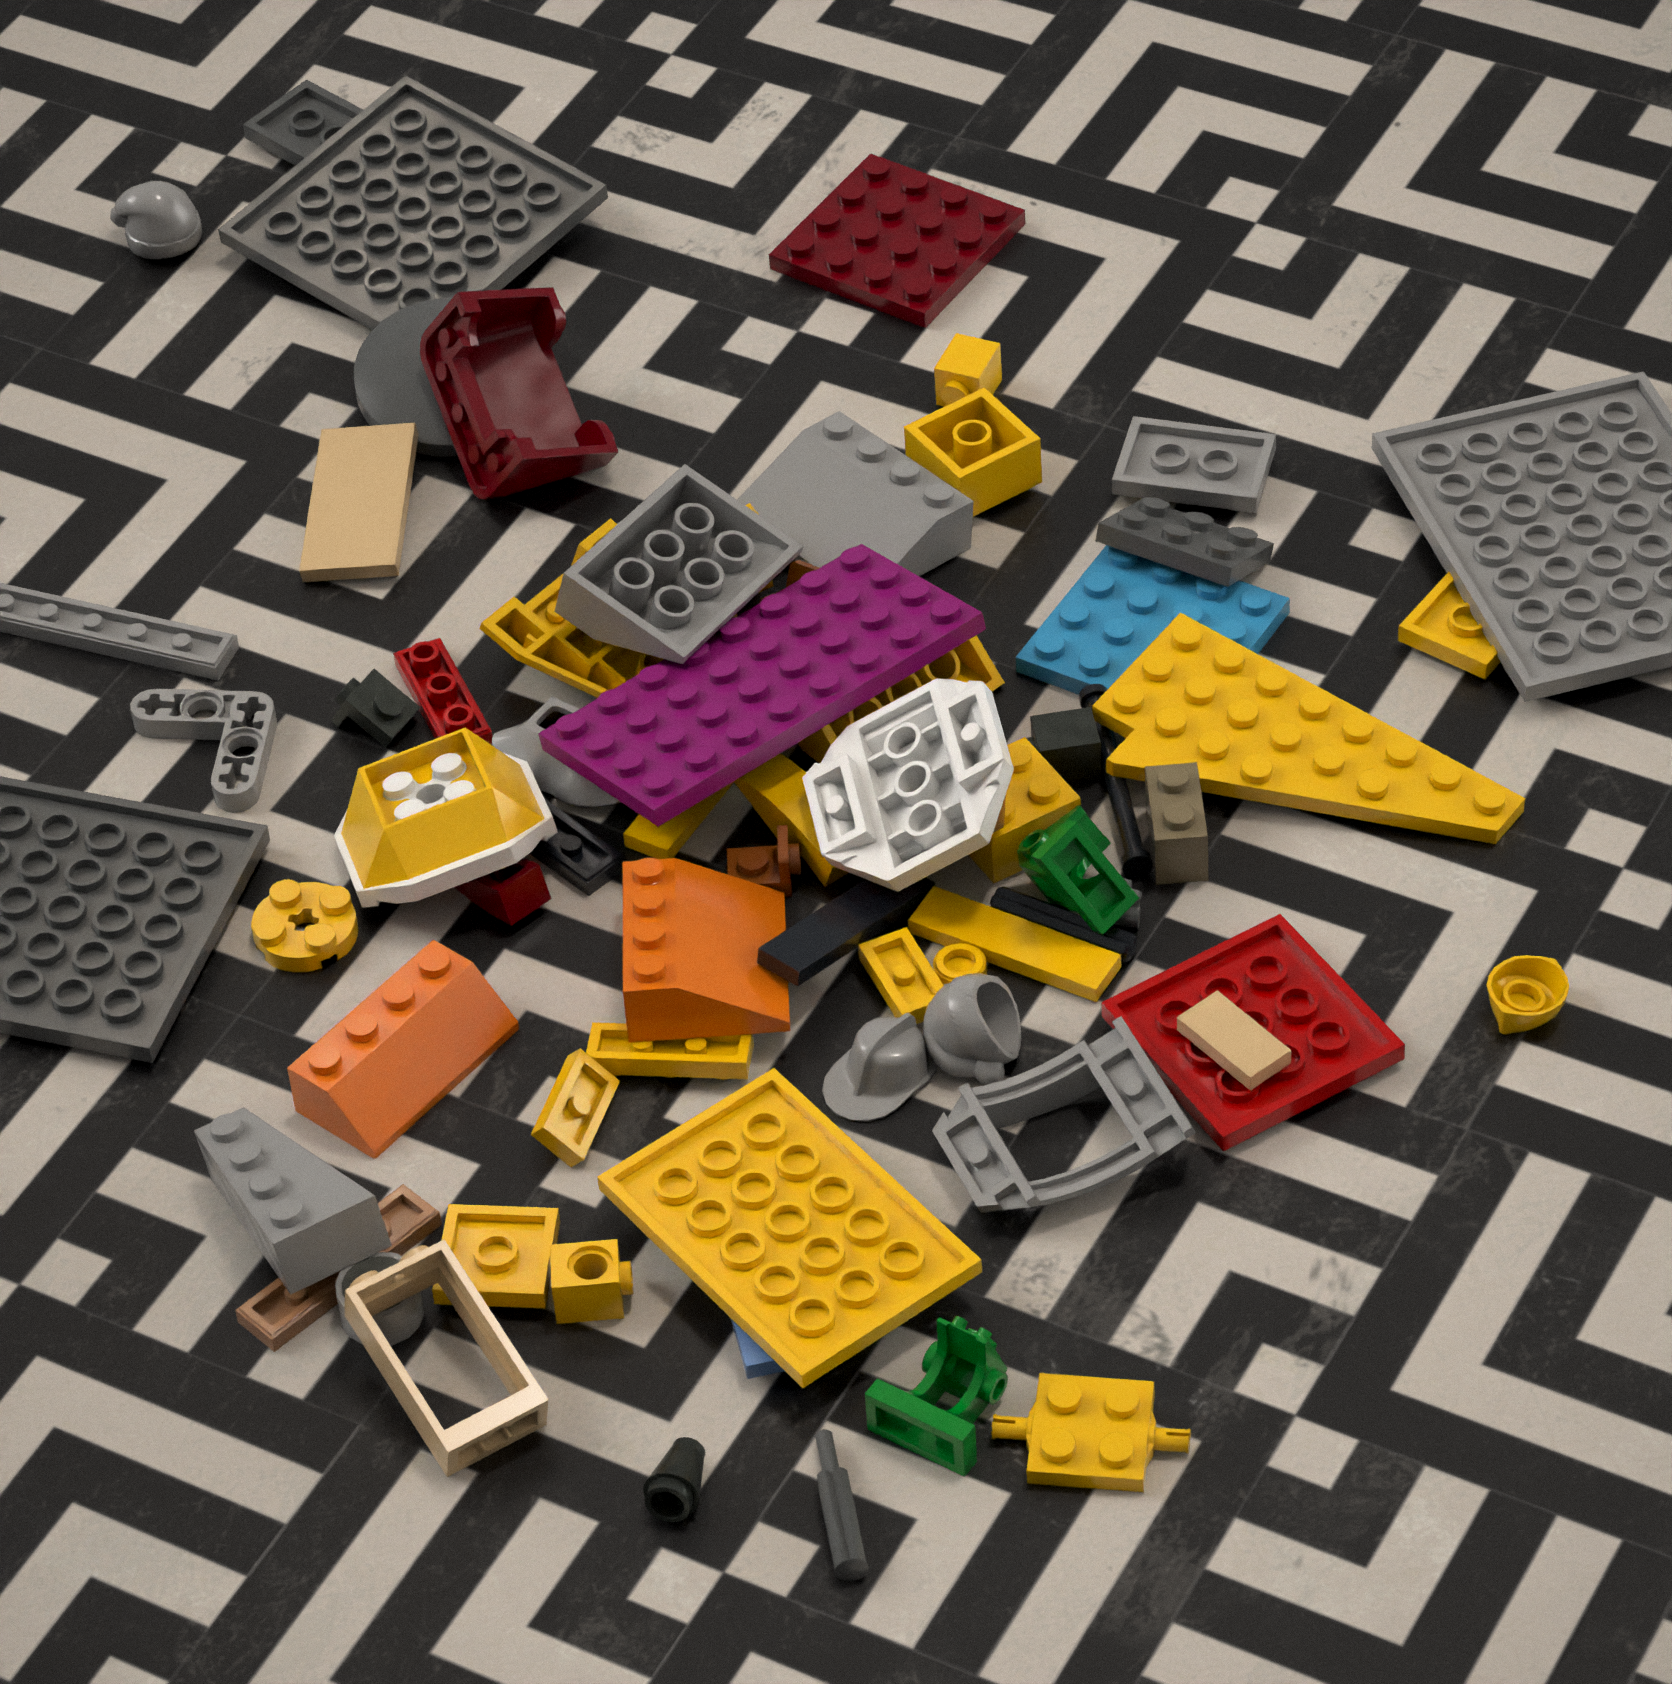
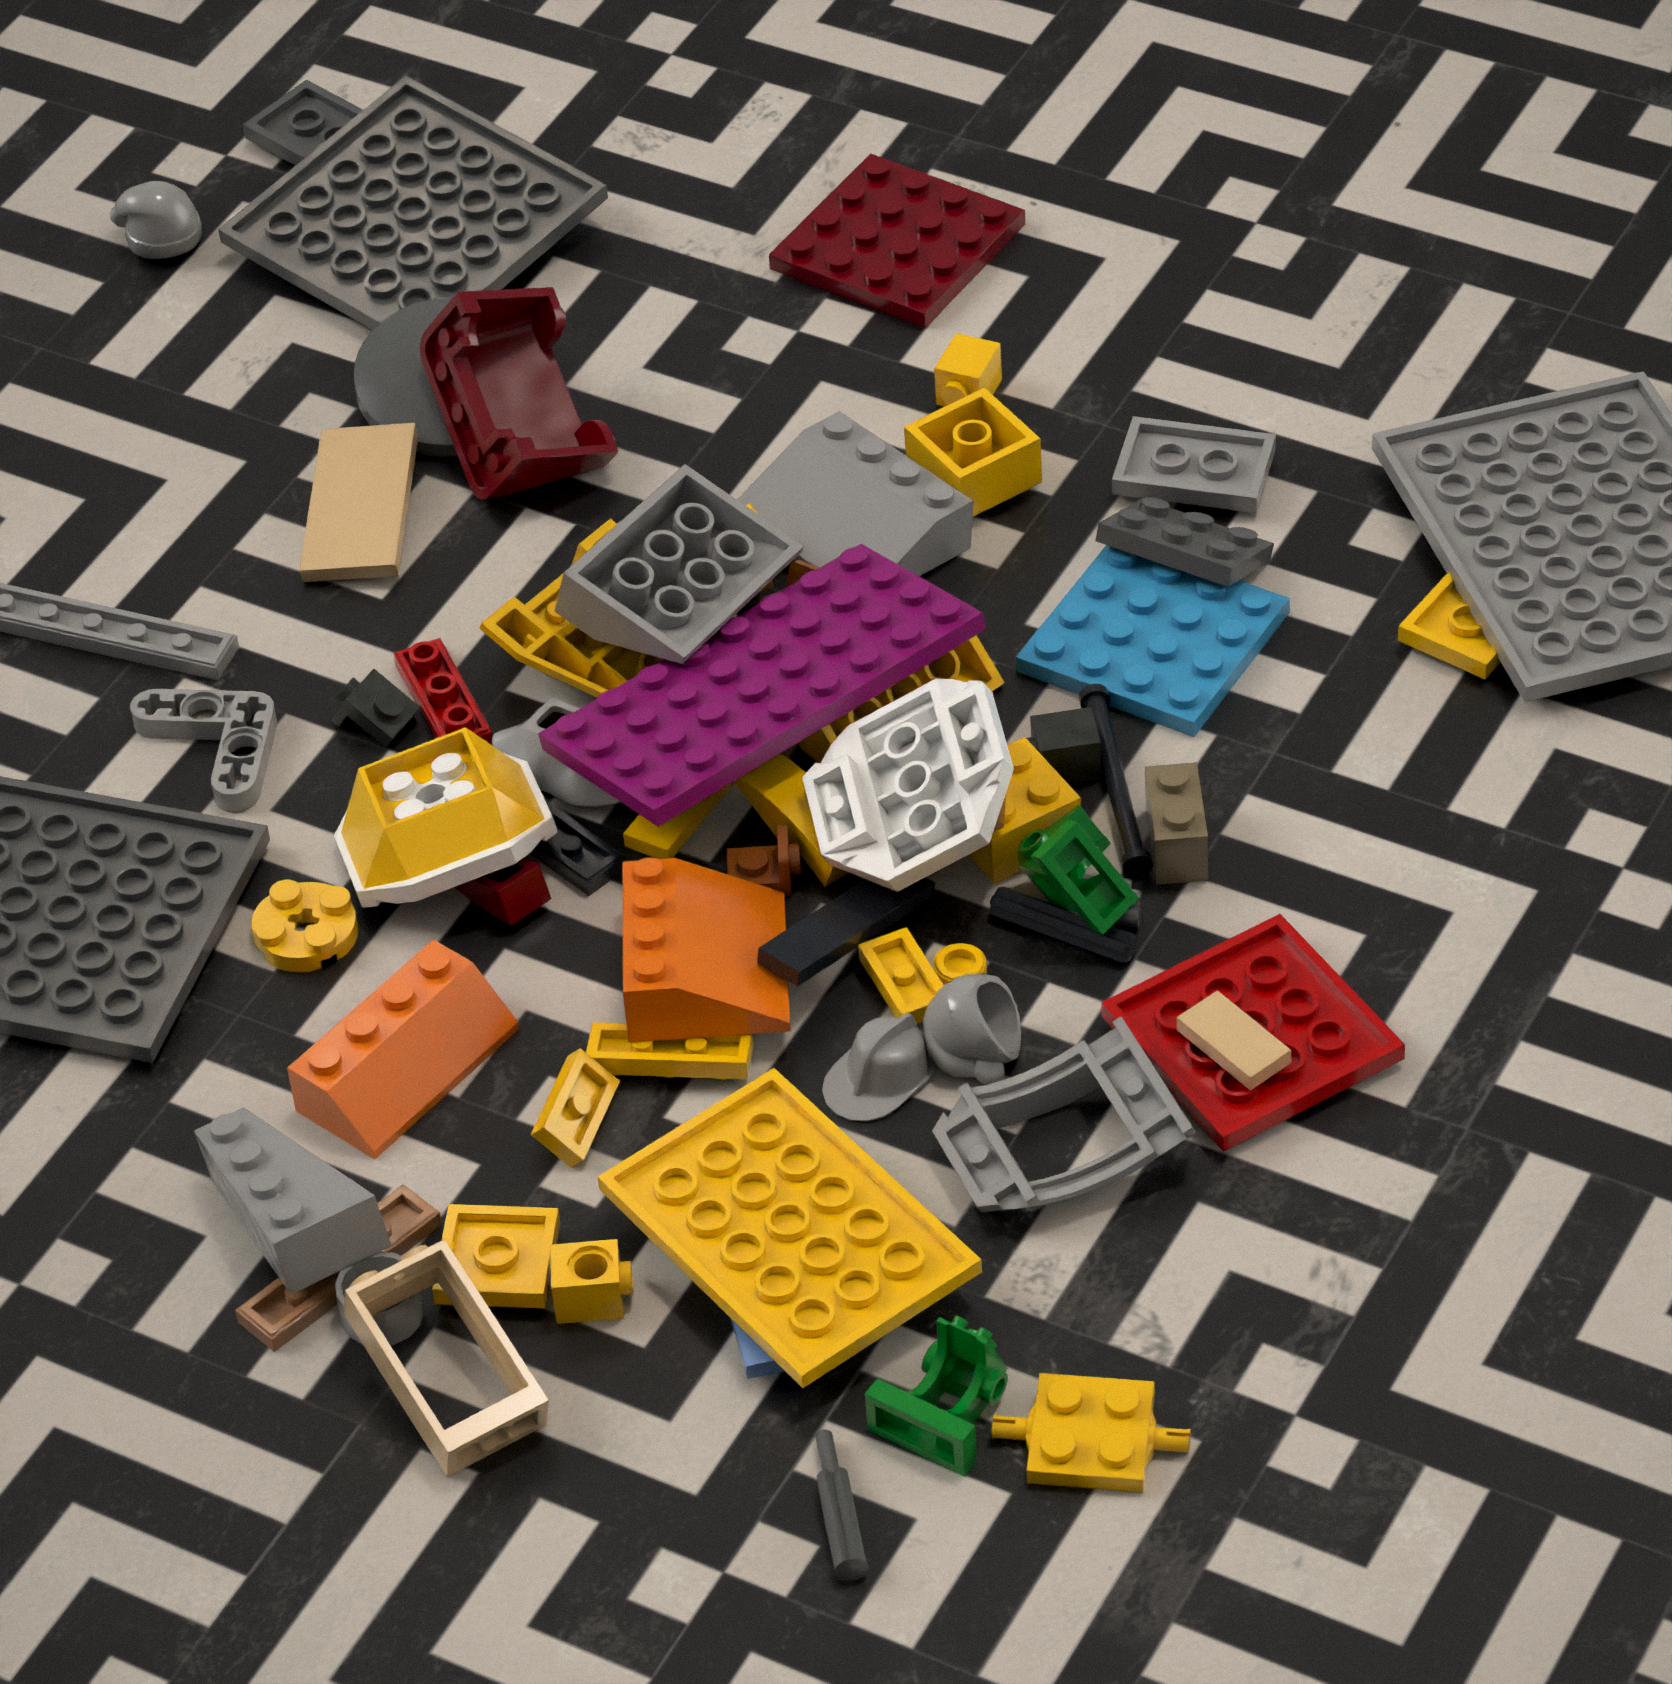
pearl dark grey cone [643,1437,706,1522] -> none
yellow tile [908,886,1121,1002] -> none
yellow wing [1092,612,1526,844] -> none
yellow hat [1486,955,1569,1034] -> none

